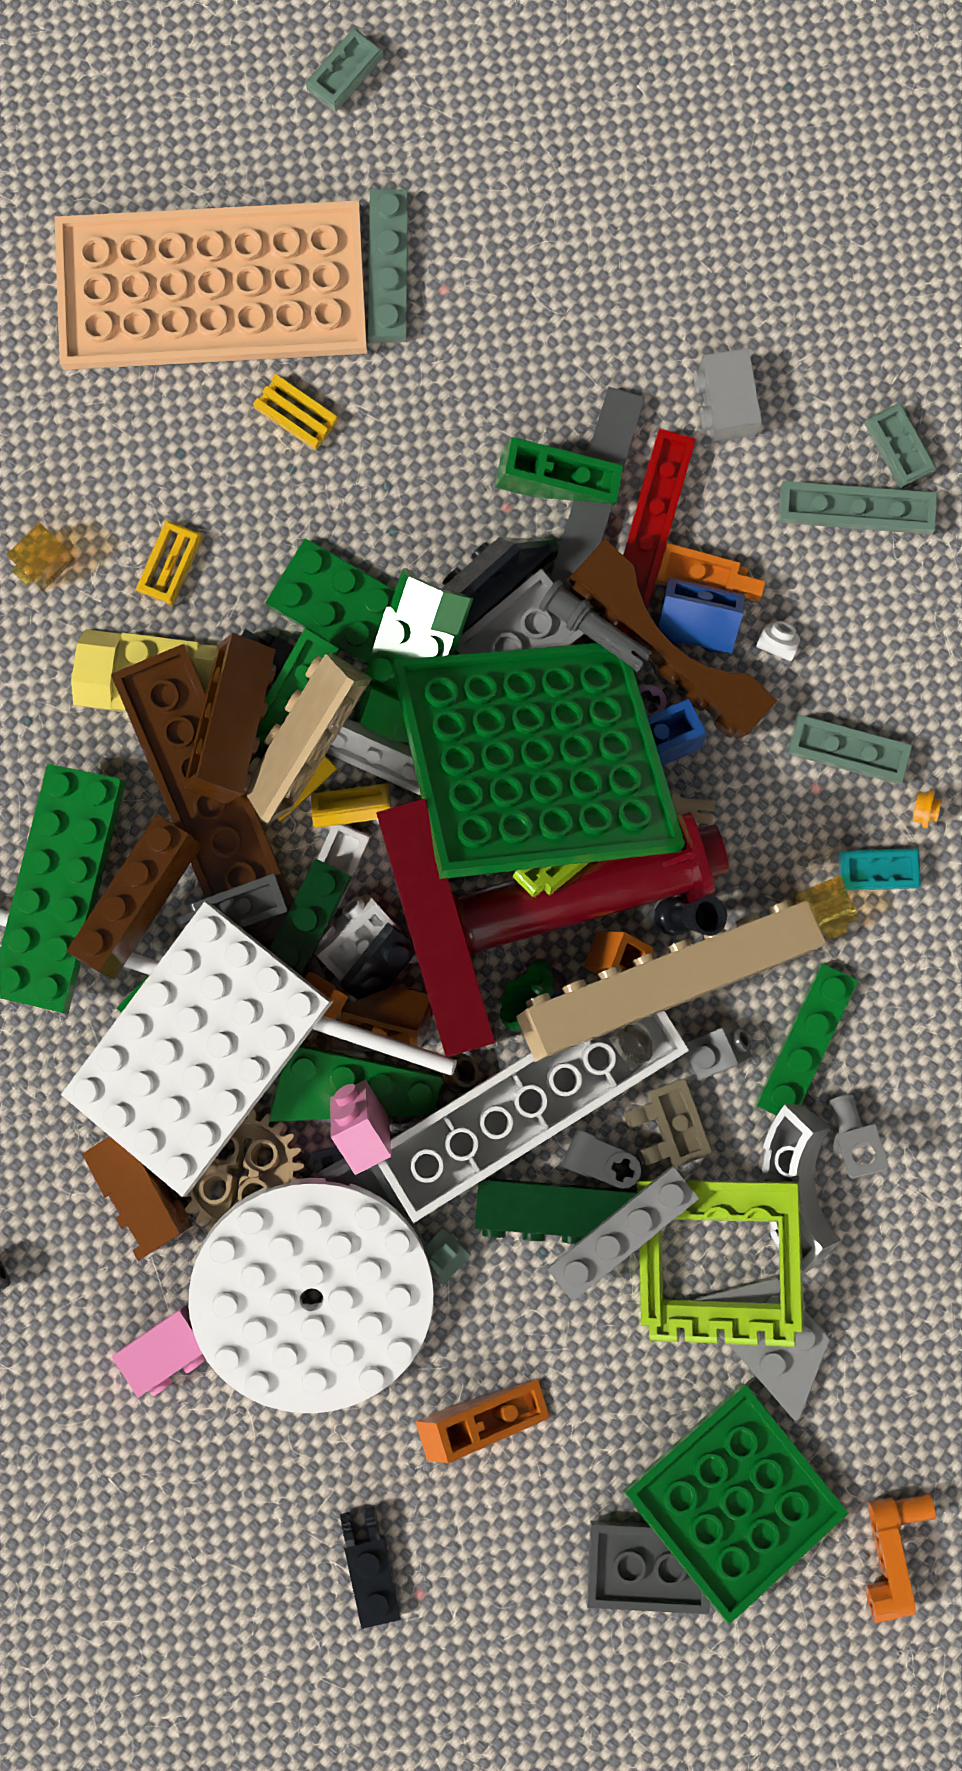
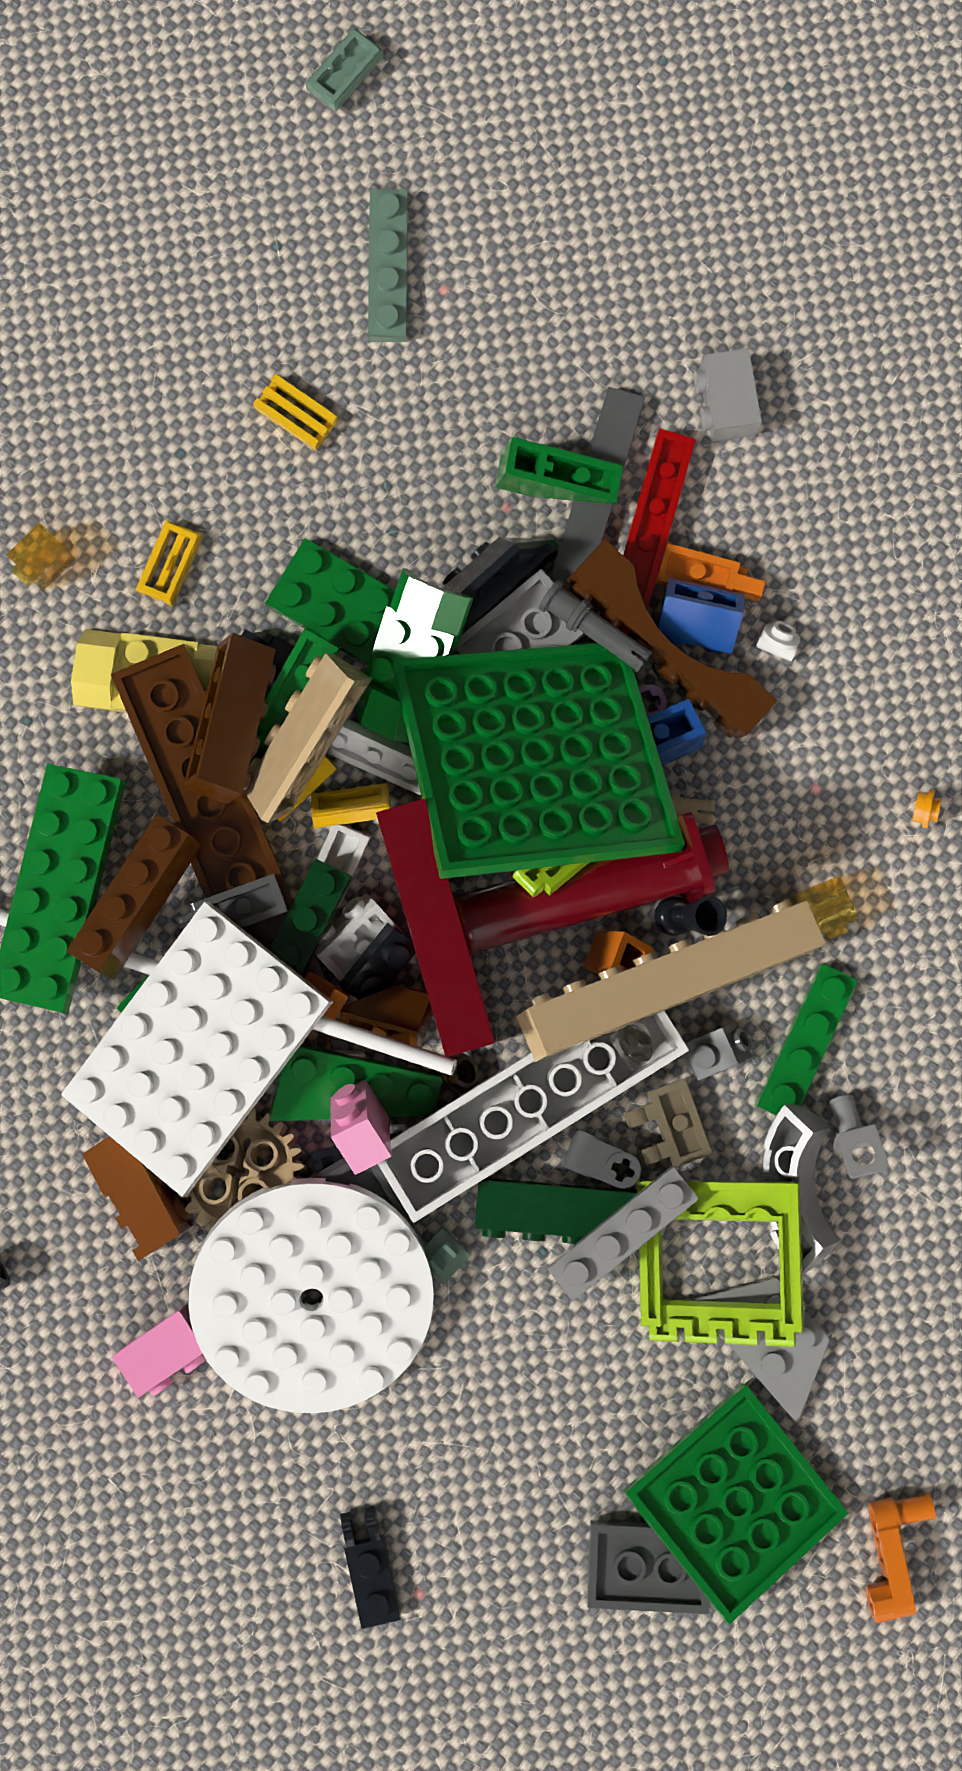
light nougat plate [54,200,367,370] -> none
orange slope [415,1379,550,1464] -> none
green hair [499,959,566,1032] -> none
sand green plate [778,481,937,535] -> none
sand green plate [787,715,912,784] -> none
teal plate [838,849,921,891] -> none
sand green plate [864,402,937,490] -> none

